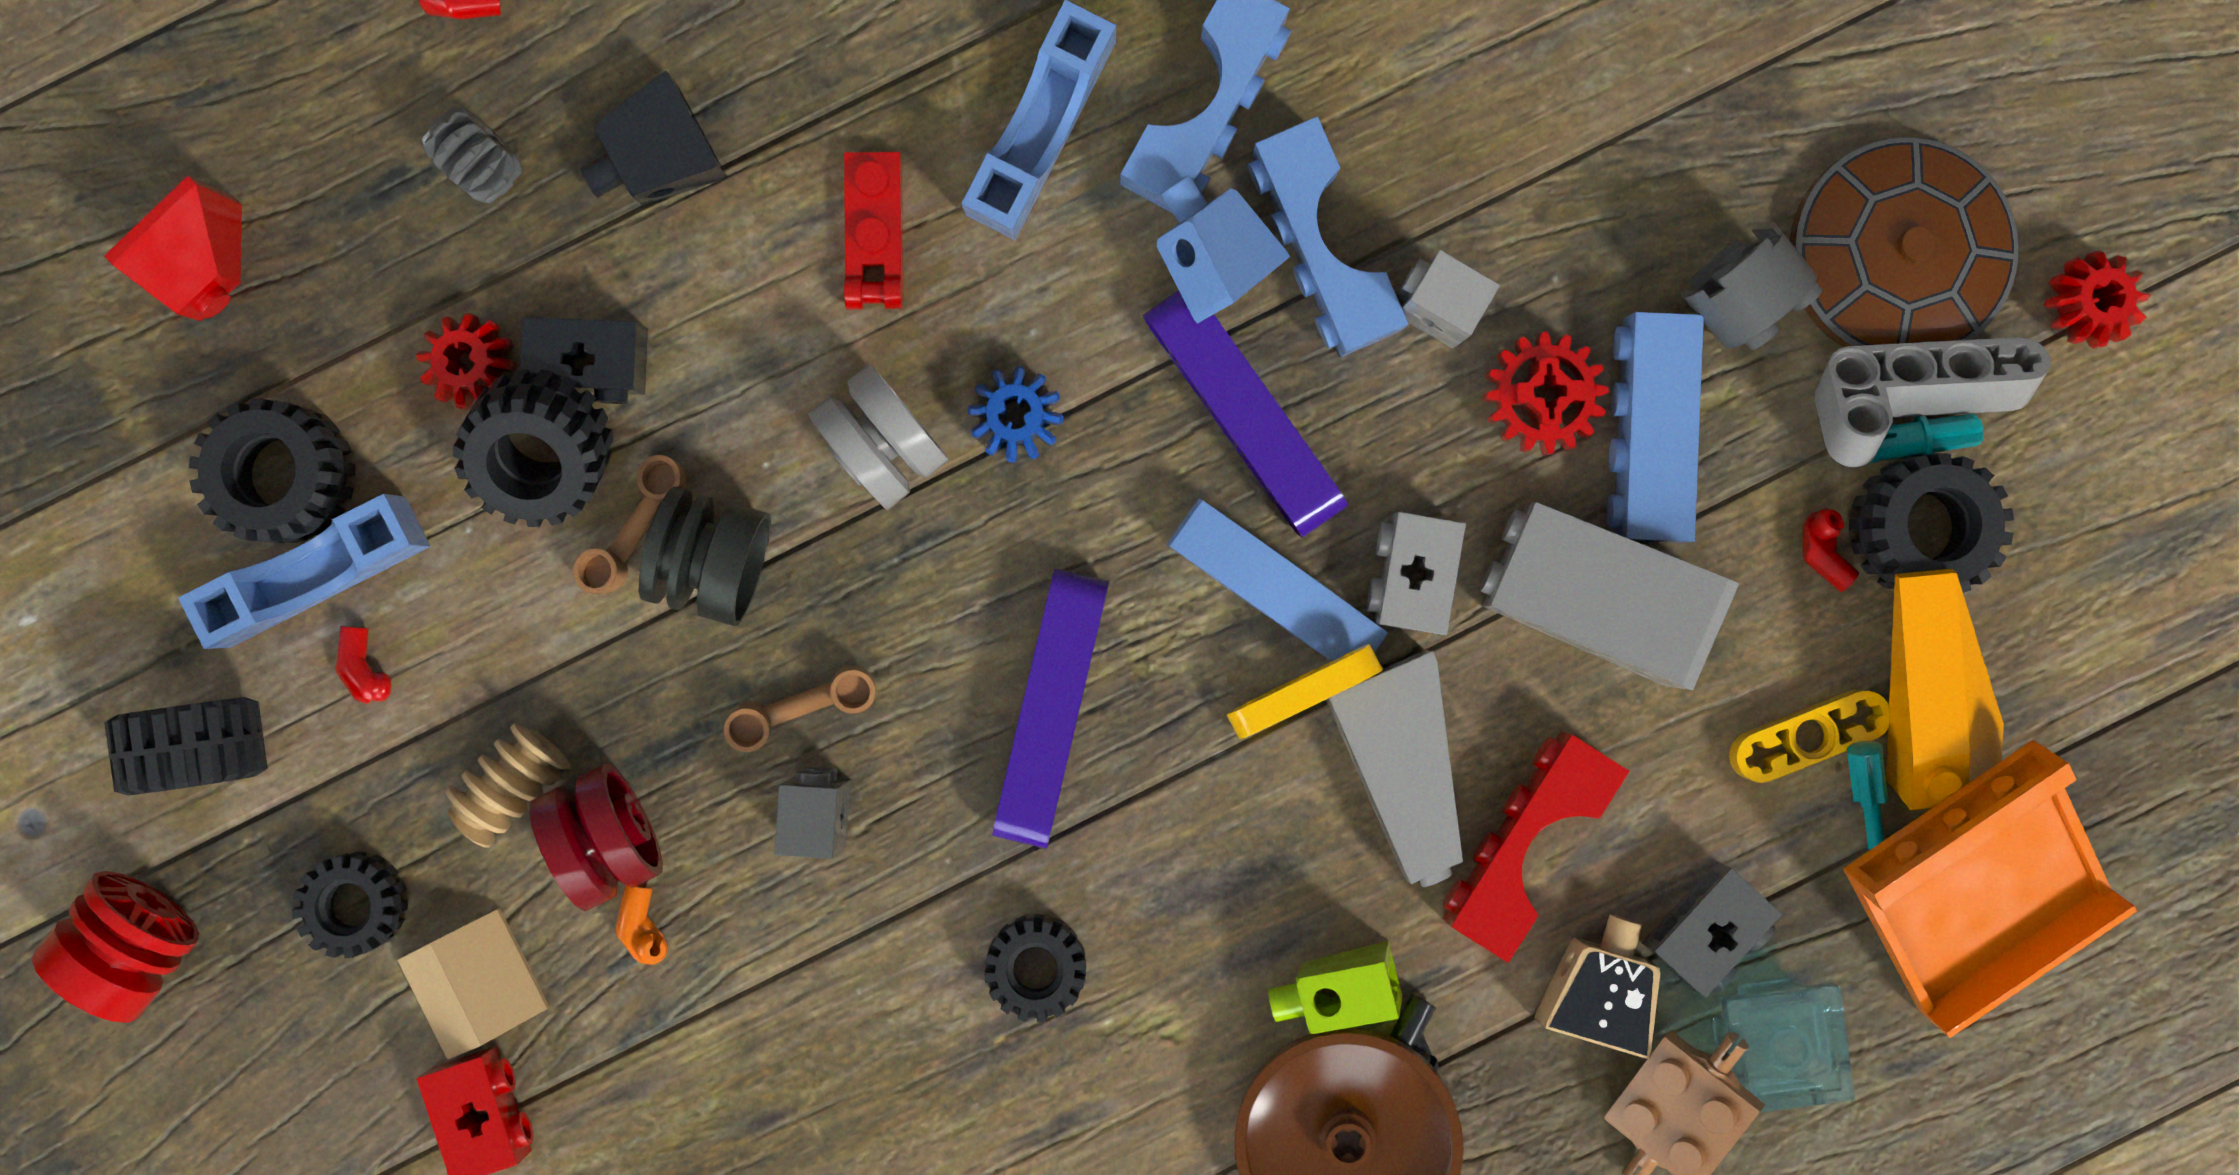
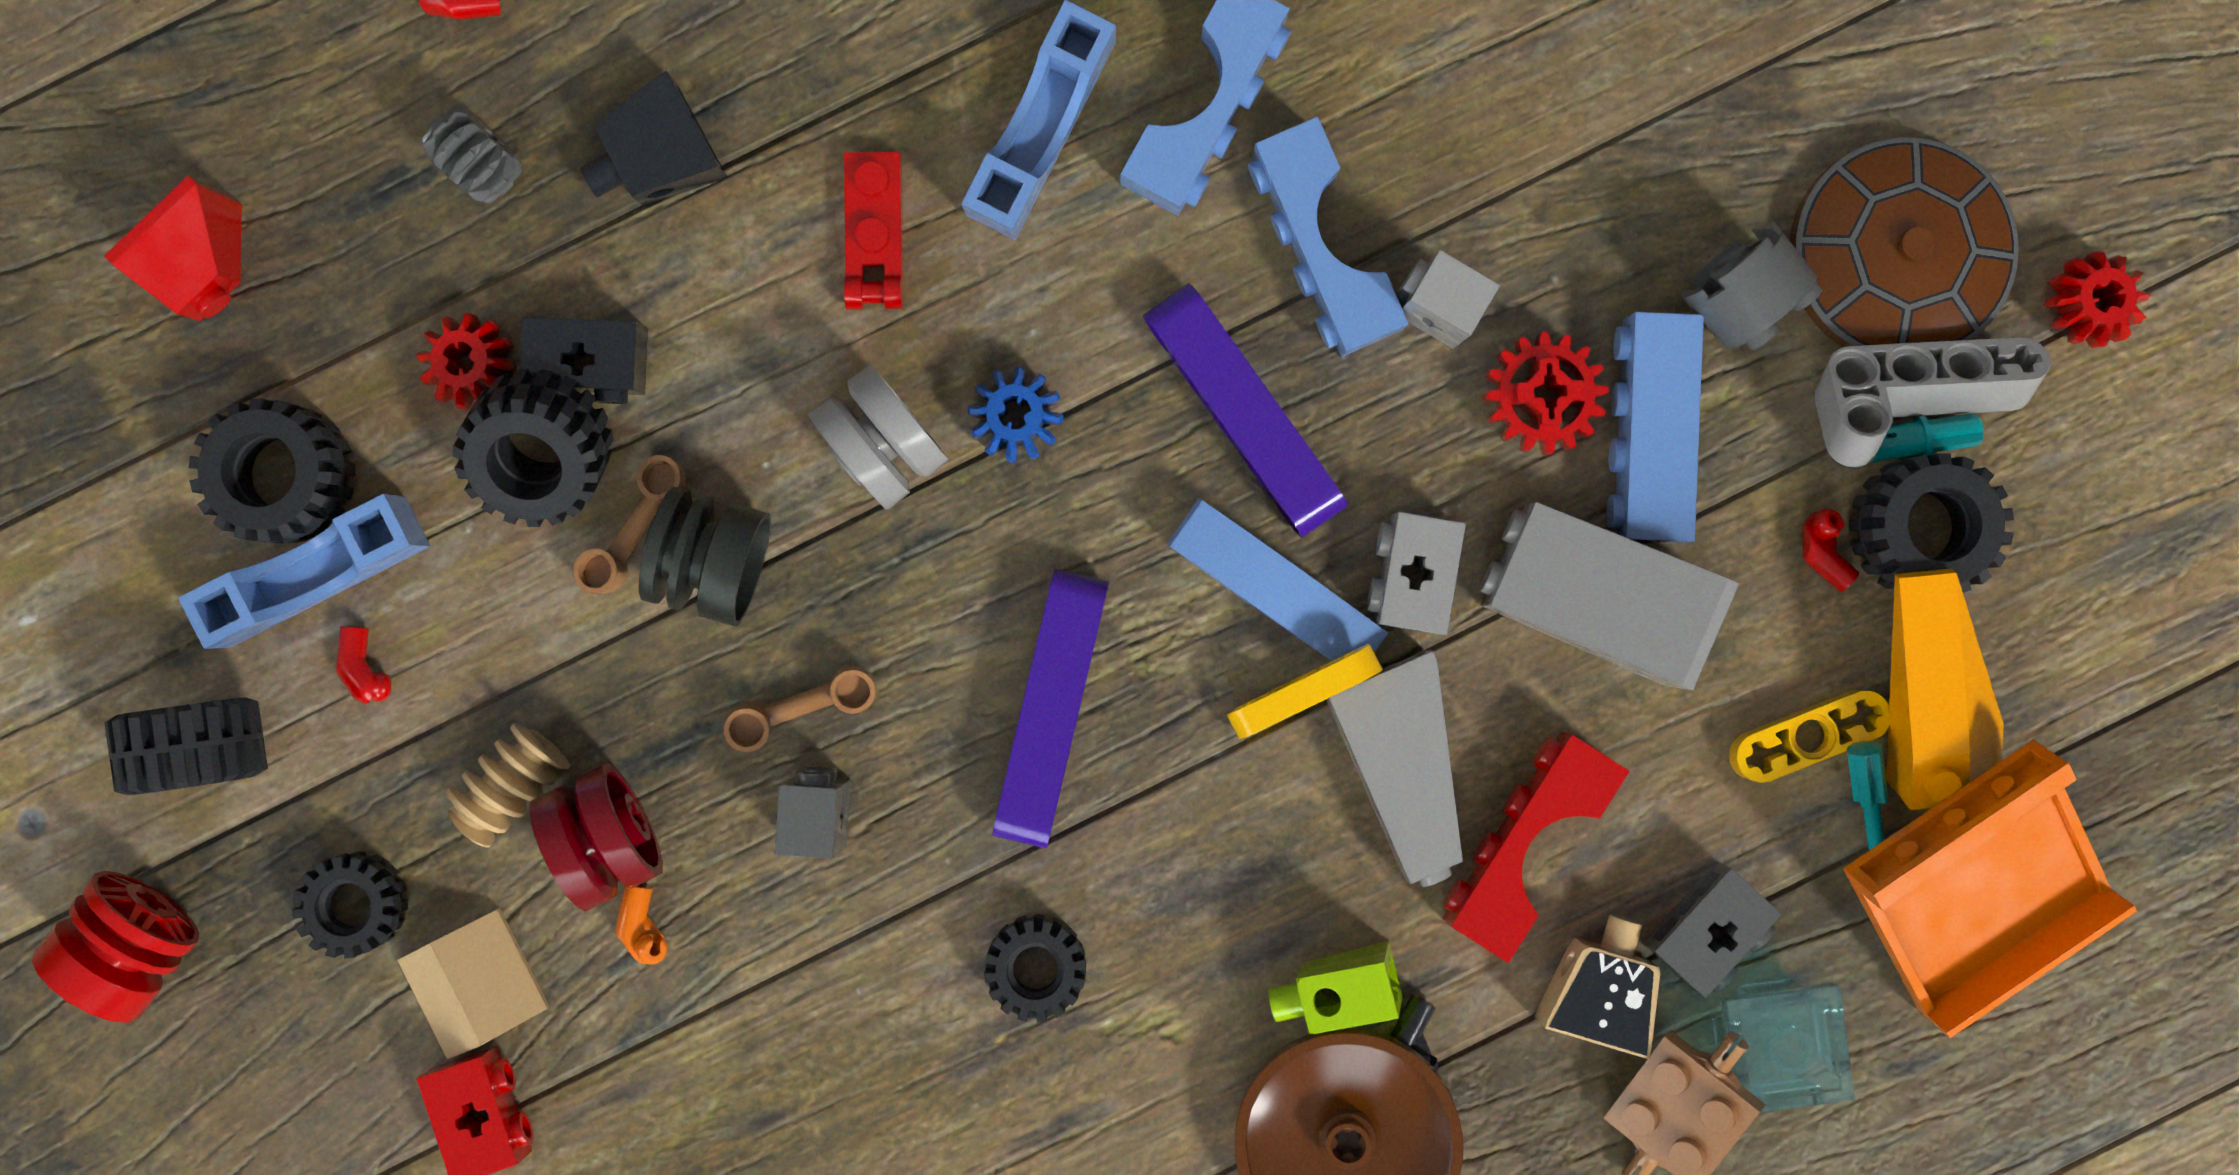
medium blue torso [1157,175,1290,323] -> none

